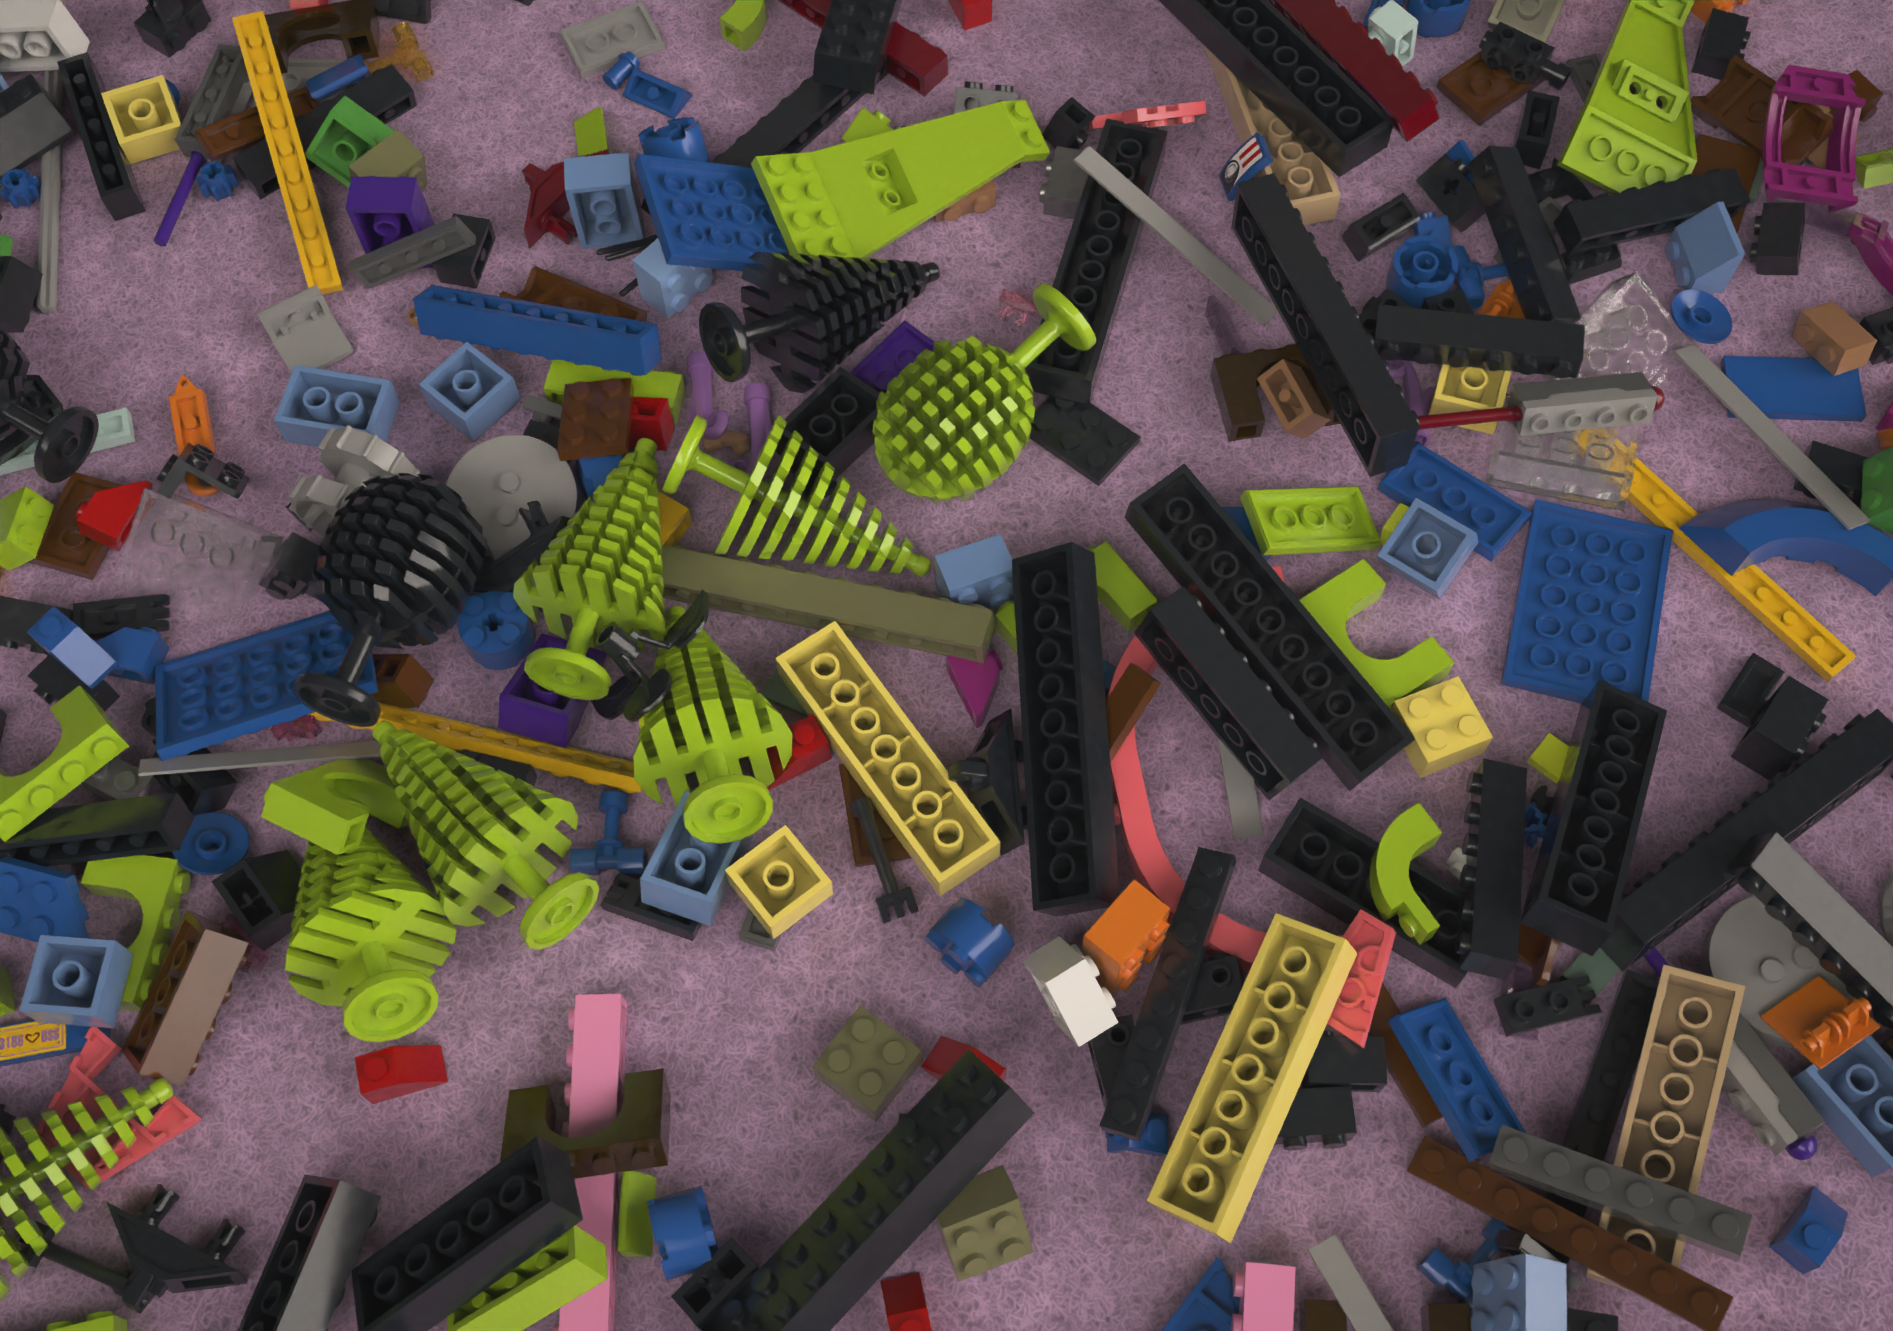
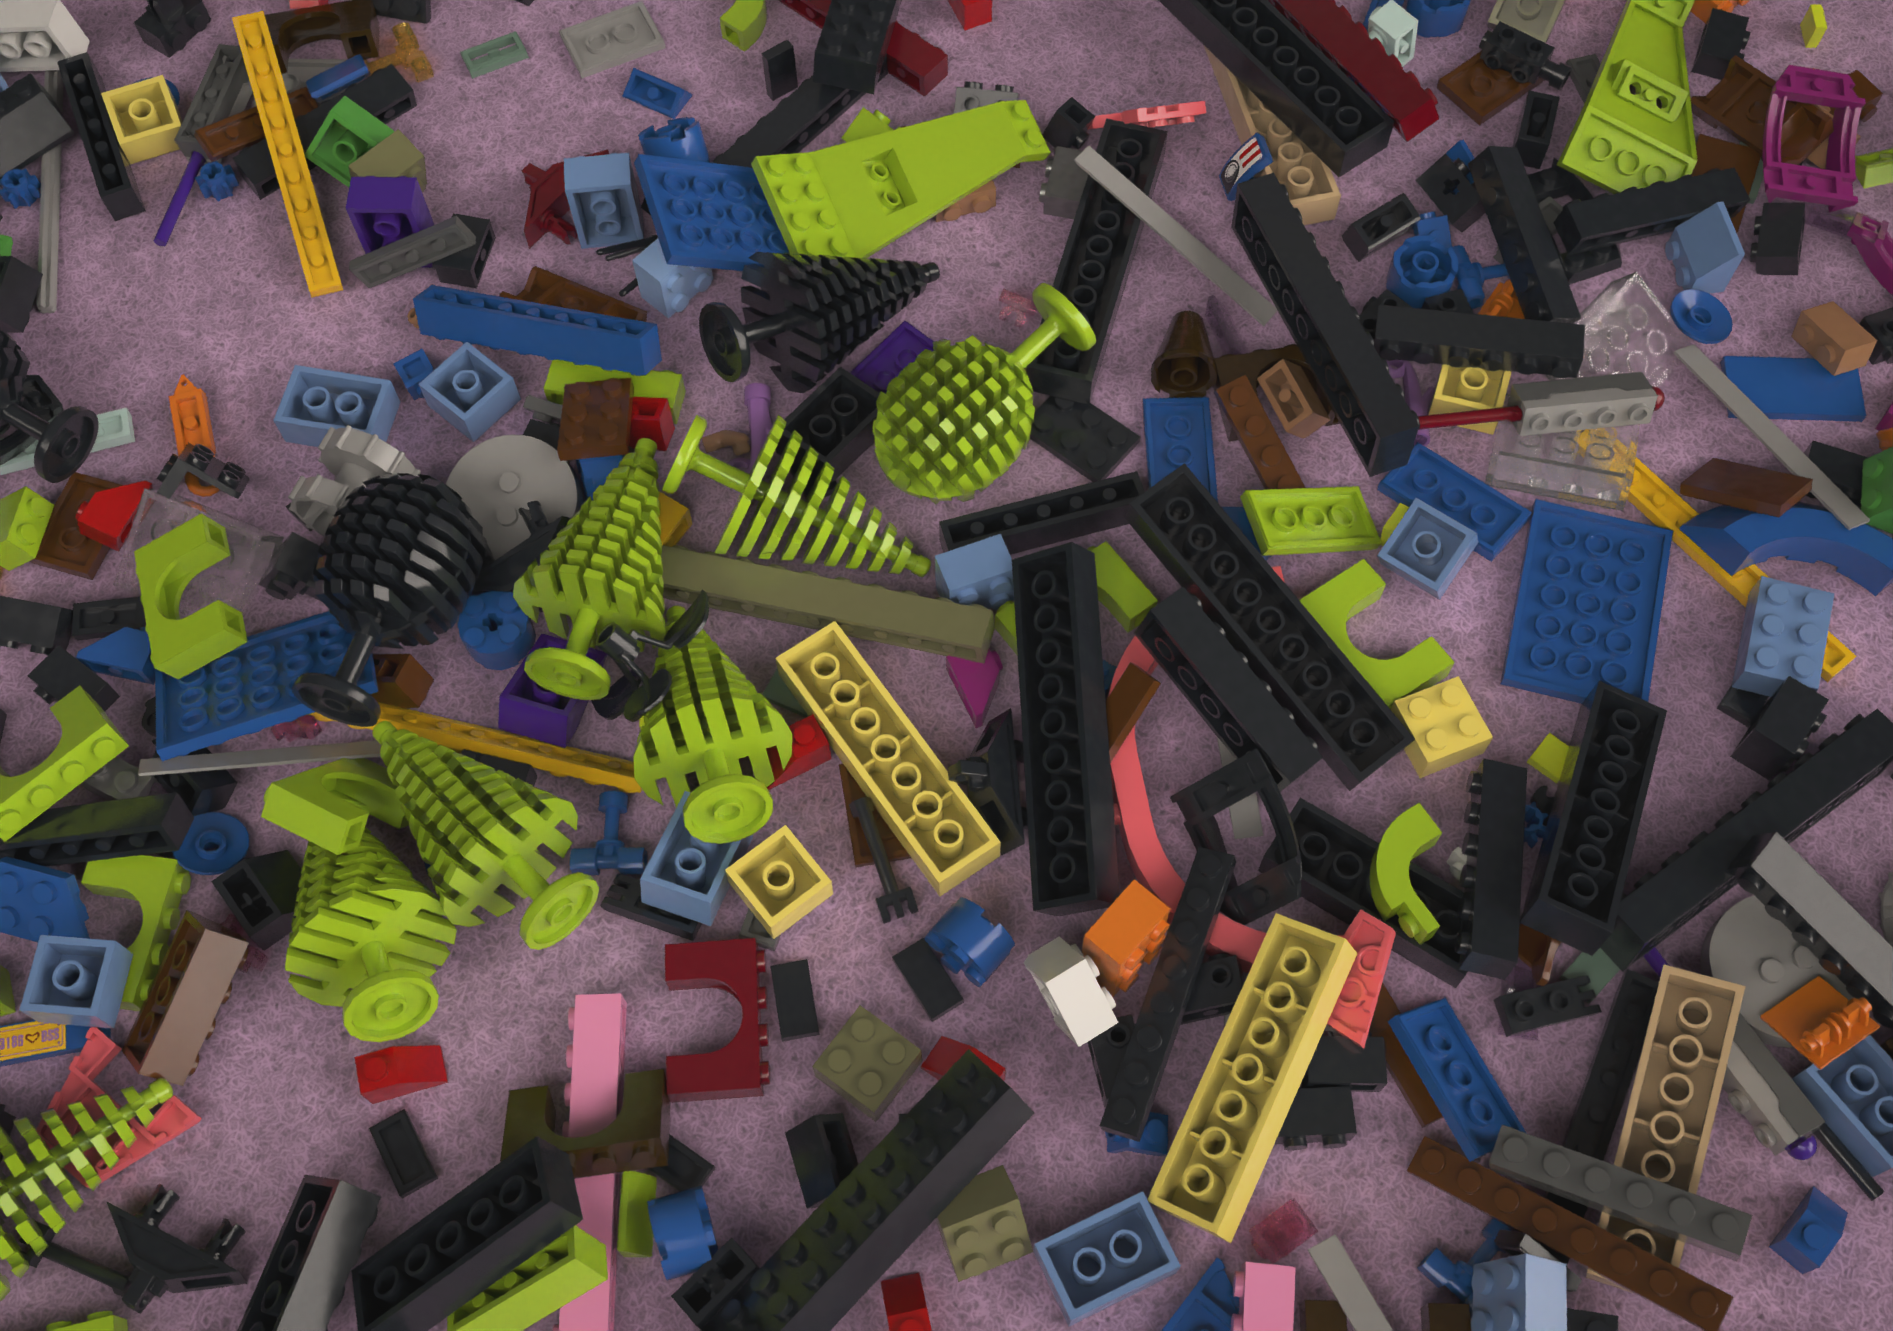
slope [27,606,118,689] -> none
light grey bracket [257,285,353,374] -> none
lime slope [574,106,610,156] -> none
blue pin [602,51,640,90] -> none
medium lavender plant [686,351,729,440] -> none
none -> lime arch [134,513,248,680]
none -> black tile [369,1109,438,1199]
none -> blue bracket [393,348,435,400]
none -> sand green tile [460,31,529,79]
none -> black tile [648,1134,715,1191]
none -> dark red arch [665,938,770,1103]
none -> black tile [762,40,798,101]
none -> black tile [770,959,820,1042]
none -> black brick [785,1113,859,1209]
none -> black tile [892,938,964,1022]
none -> black brick [939,471,1145,555]
none -> medium blue brick [1033,1191,1181,1327]
none -> blue tile [1142,397,1218,503]
none -> dark brown cone [1151,311,1218,398]
none -> black wedge [1170,749,1302,925]
none -> reddish brown plate [1214,374,1306,489]
none -> clear pink bracket [1249,1198,1319,1264]
none -> reddish brown tile [1680,458,1813,517]
none -> medium blue brick [1732,576,1835,697]
none -> neon yellow tile [1800,4,1827,48]
none -> black bar [1813,1123,1884,1201]

